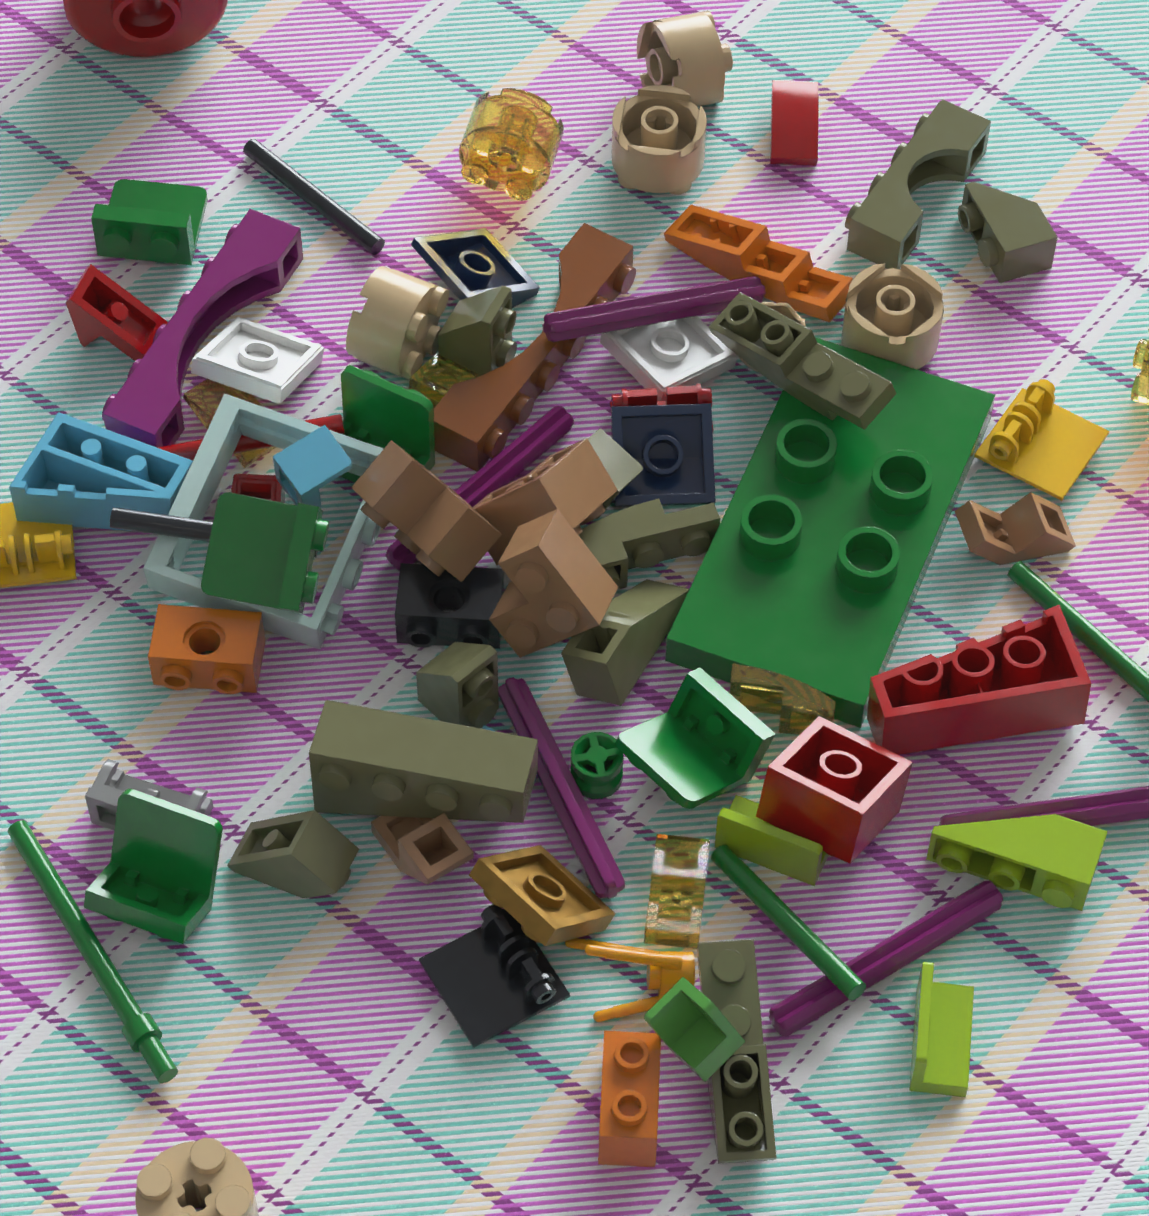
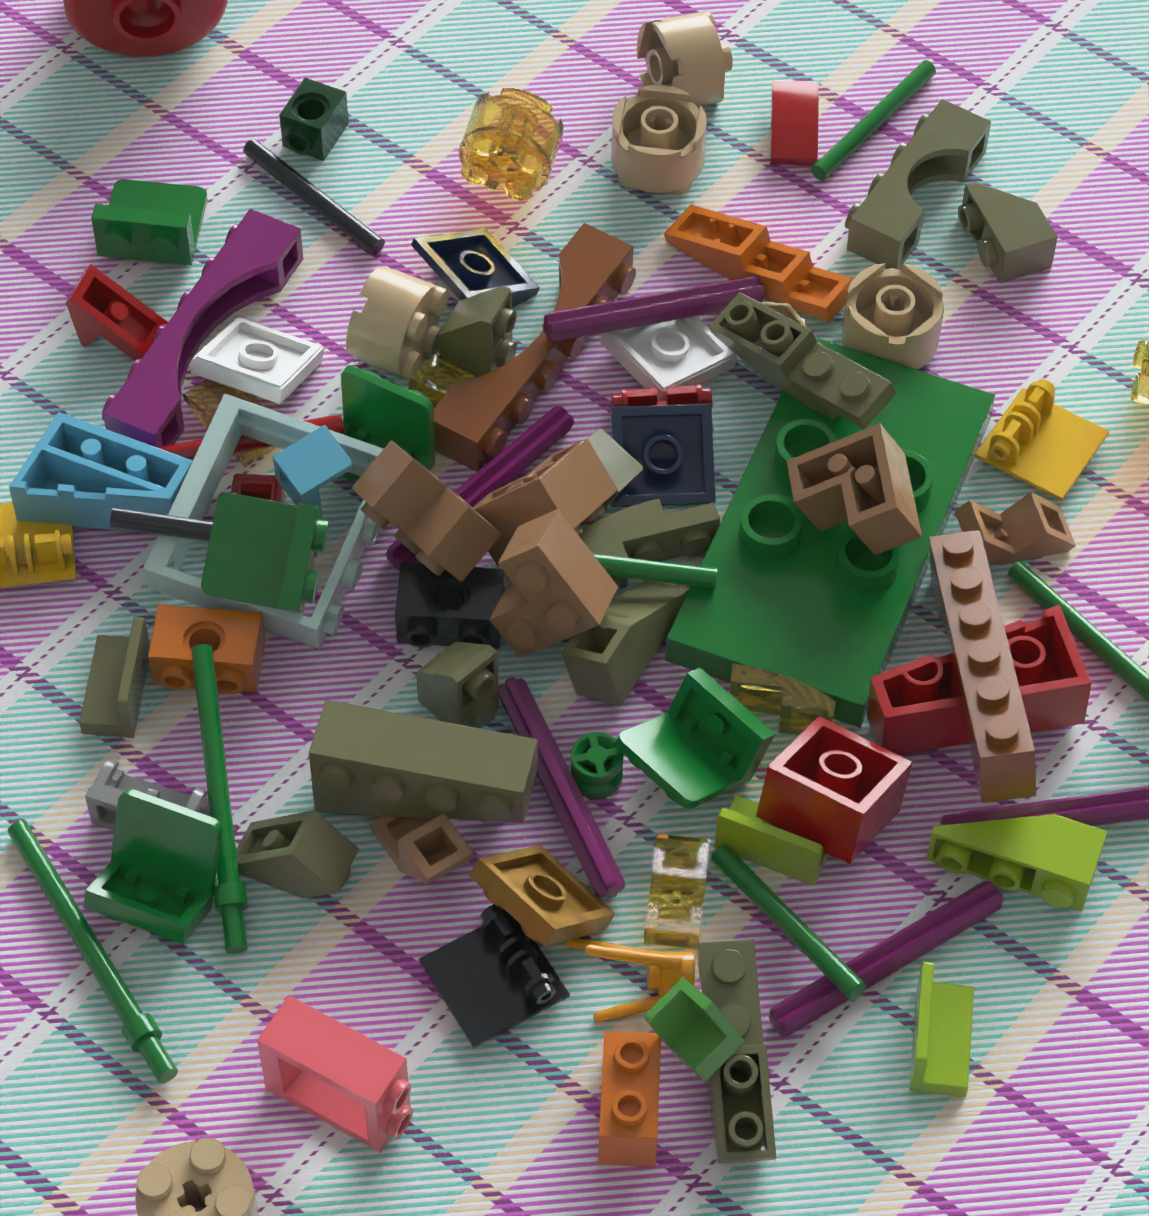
none -> olive panel [79,617,150,738]
none -> green bar [191,644,248,954]
none -> coral window [257,995,413,1153]
none -> dark green brick [279,77,349,161]
none -> green bar [593,554,717,589]
none -> medium nougat brick [787,423,922,555]
none -> green bar [811,60,936,181]
none -> arch [929,530,1036,803]

